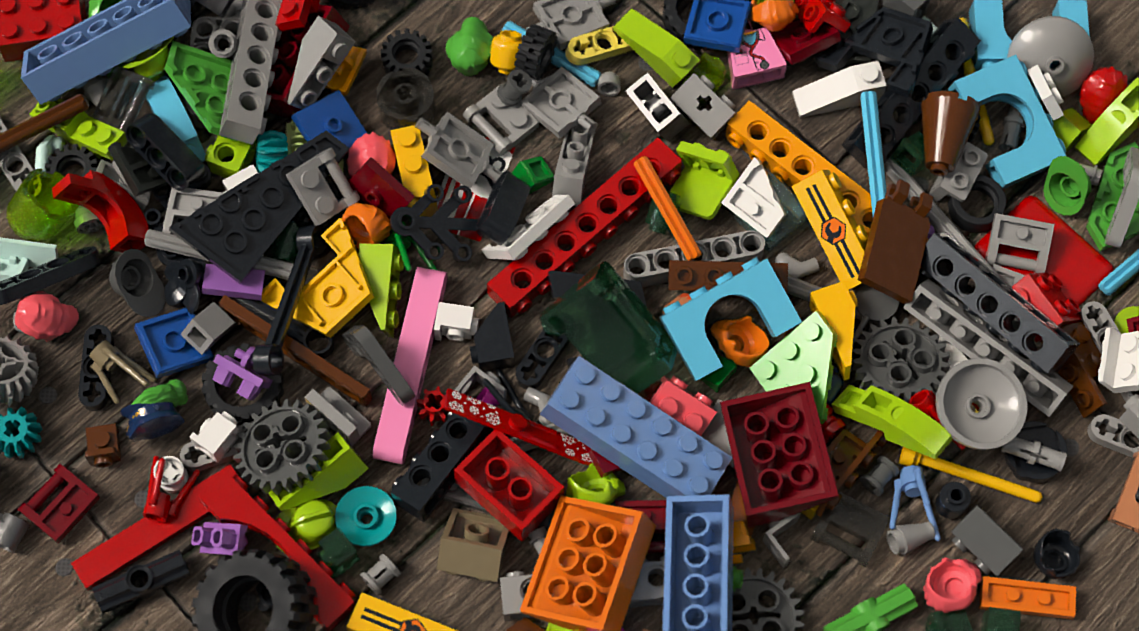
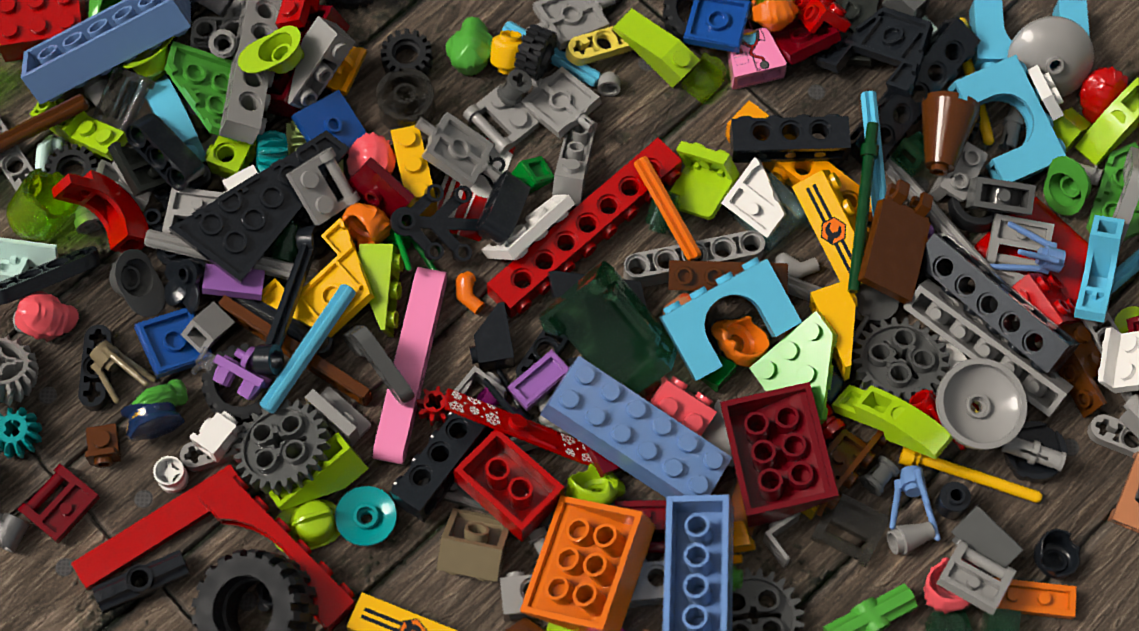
red plant [142,456,200,522] -> none
medium lavender hips [191,522,248,556] -> none
clear green brick [317,527,360,579] -> none
light grey bush [359,554,401,595] -> none
white brick [434,302,480,341] -> none
flat silver brick [626,72,690,142] -> none
light grey brick [670,73,736,140] -> none
white slope [792,61,886,118] -> none
none -> clear hand [191,347,216,375]
none -> lime piece [238,25,305,74]
none -> medium azure axle [260,284,356,414]
none -> orange arm [455,271,485,315]
none -> medium lavender tile [507,349,569,411]
none -> black brick [729,114,851,163]
none -> dark green bar [848,122,879,293]
none -> light grey plate [936,540,1016,615]
none -> dark grey brick [966,177,1036,216]
none -> medium blue plant [989,221,1066,274]
none -> medium azure arch [1074,215,1125,323]

